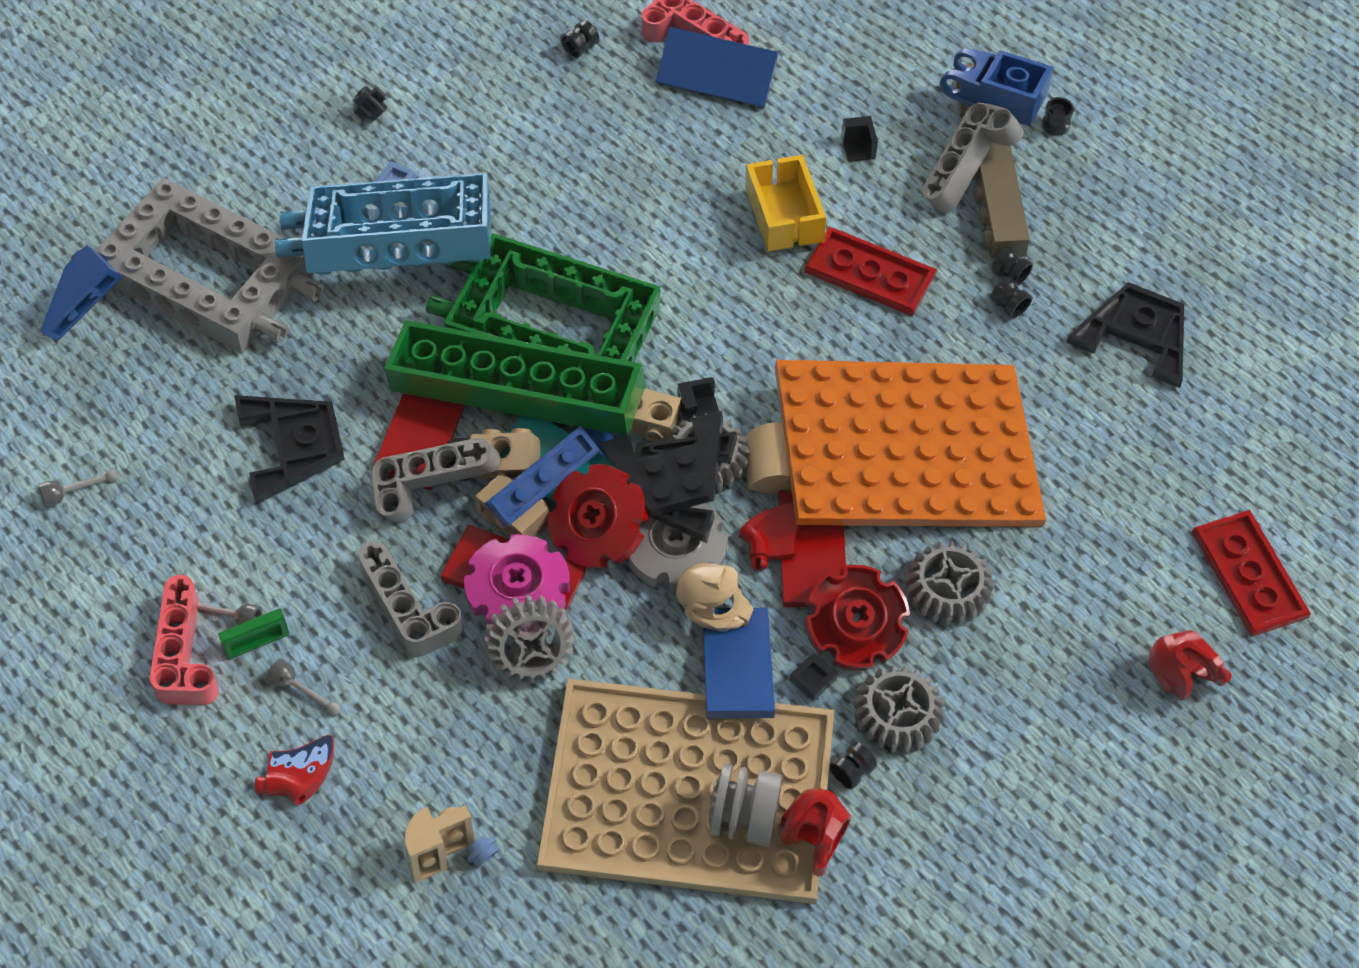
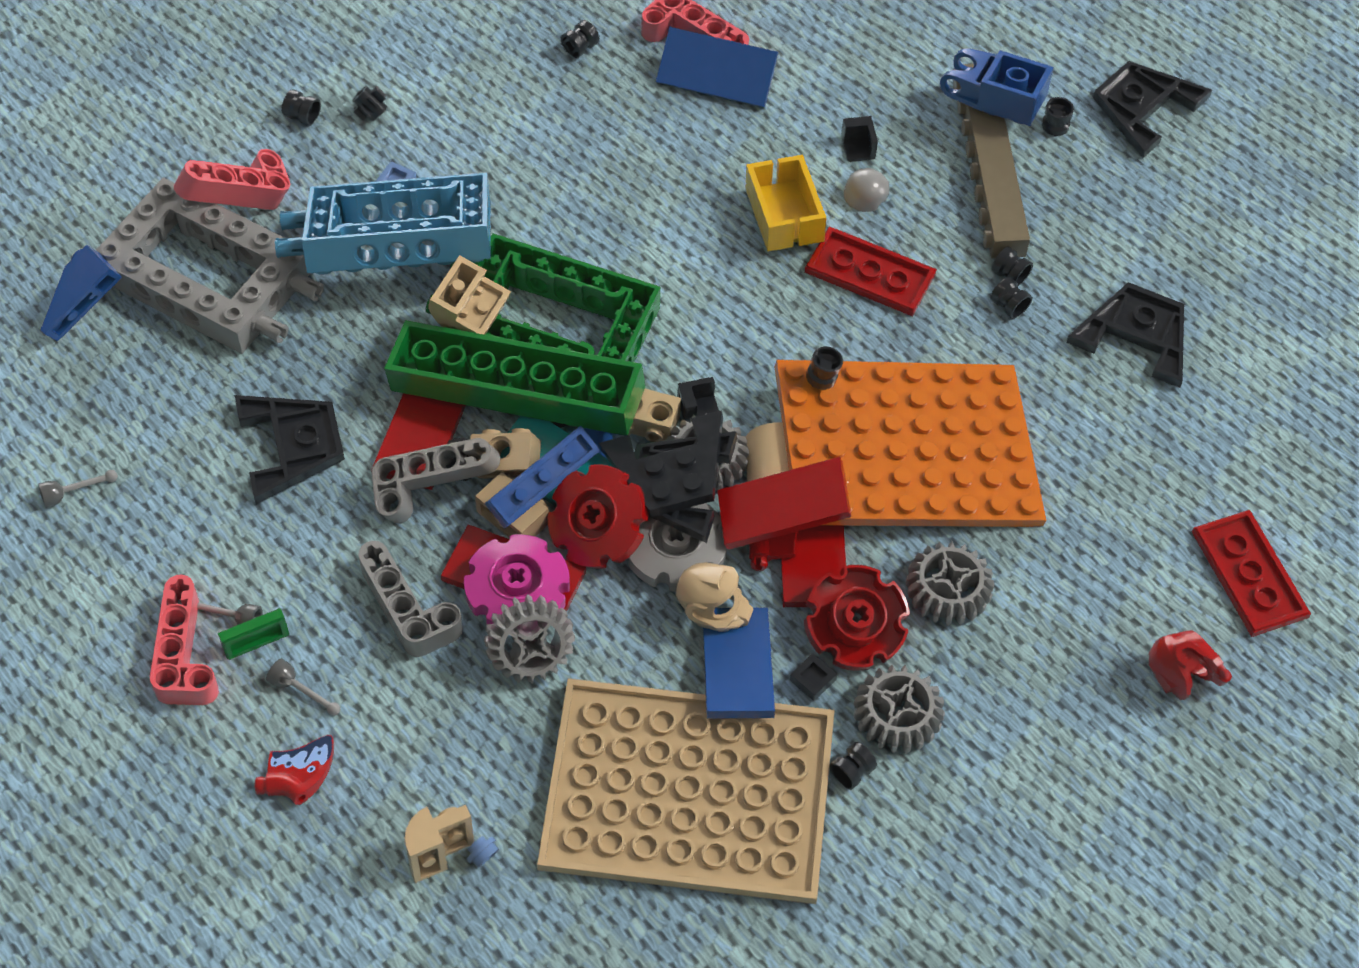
light grey wheel [709,763,783,847] -> none
red helmet [780,788,852,876] -> none
light grey beam [923,103,1024,213] -> none
none -> coral beam [173,149,290,210]
none -> black wheel [281,89,321,126]
none -> tan brick [429,255,511,335]
none -> red tile [717,456,852,550]
none -> black wheel [806,346,843,390]
none -> light grey hair [844,168,889,212]
none -> black wing [1093,61,1212,158]

